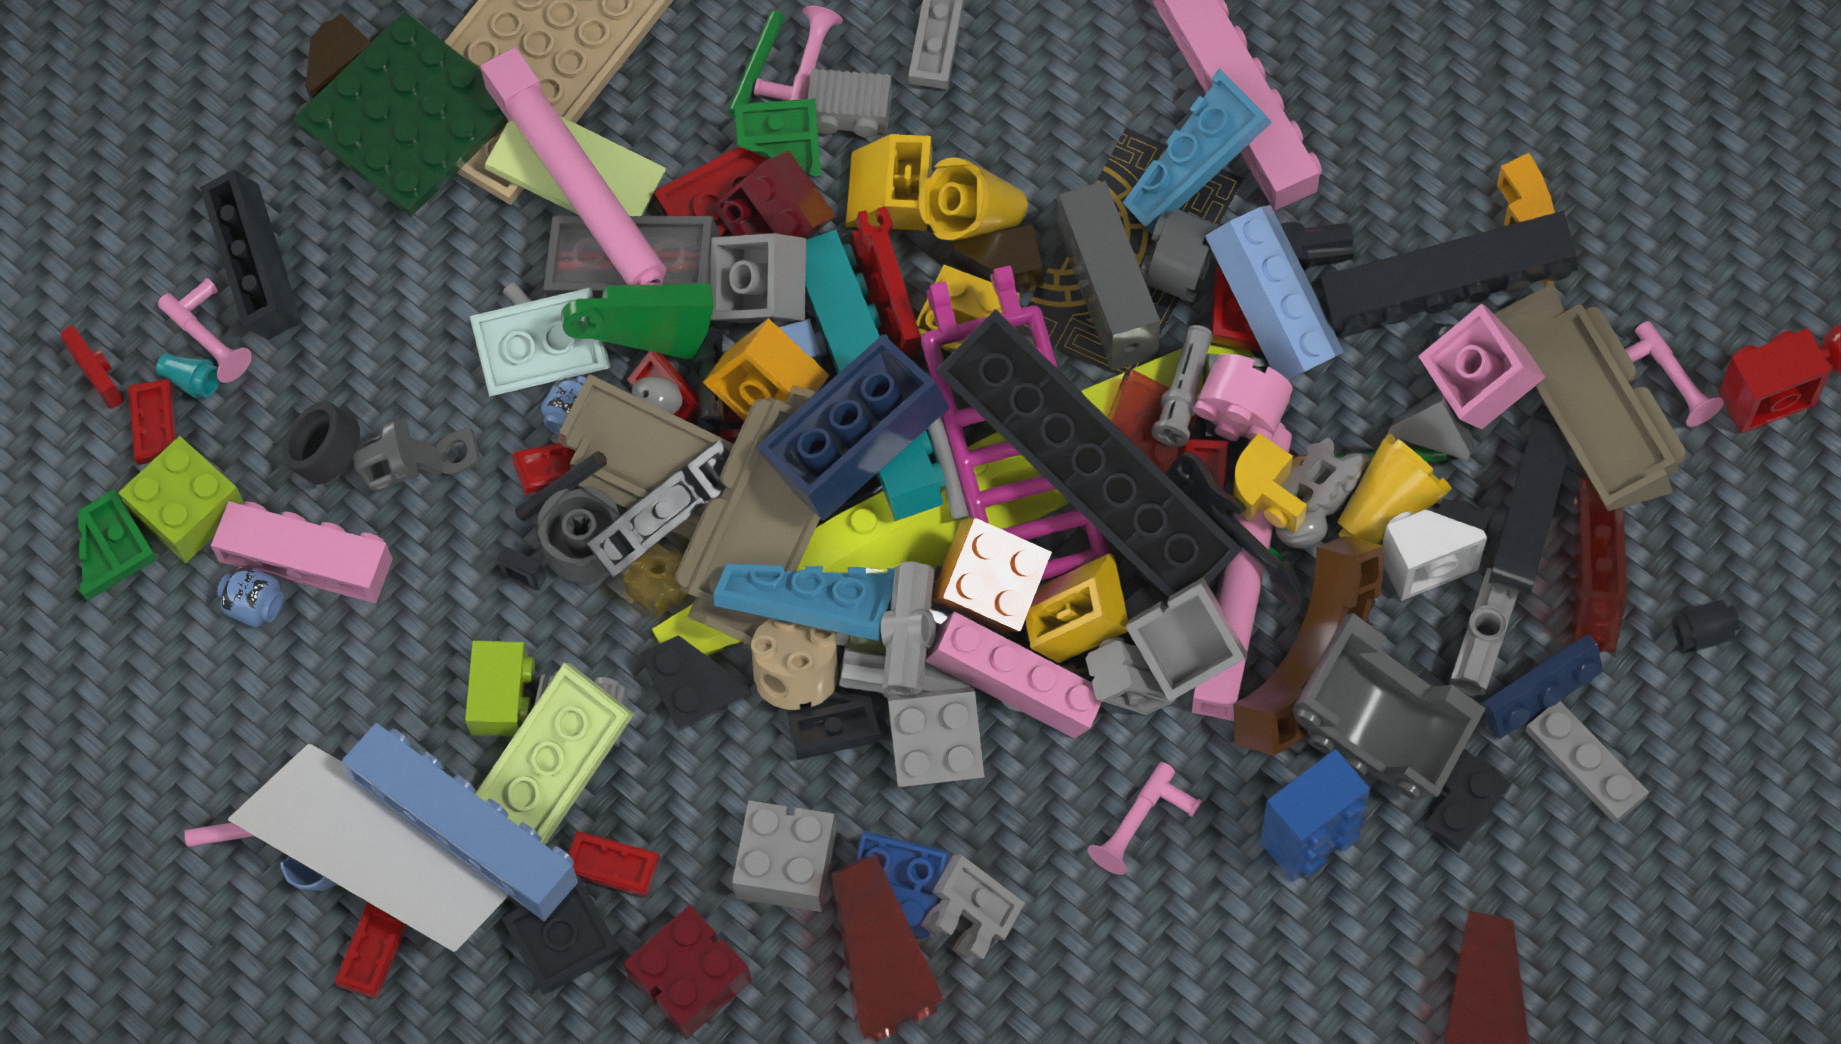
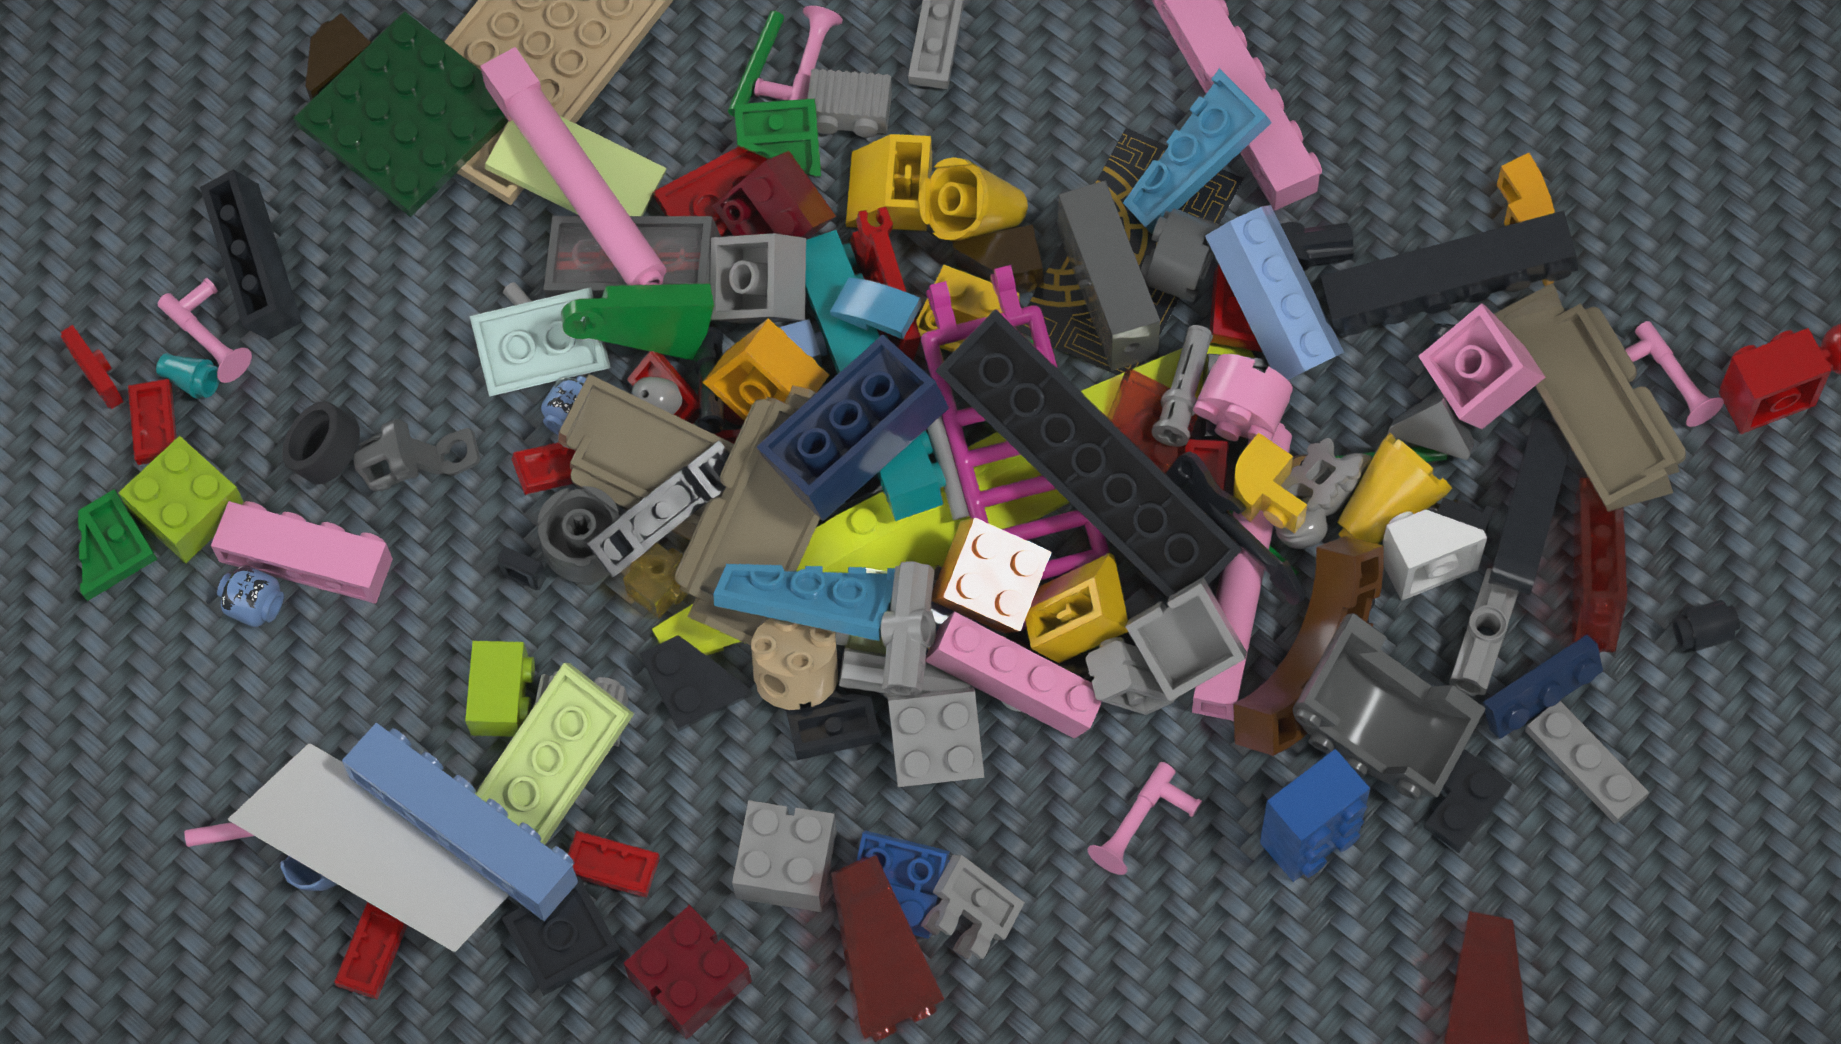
black bar [515,451,607,521] -> none
none -> dark azure slope [830,277,922,339]

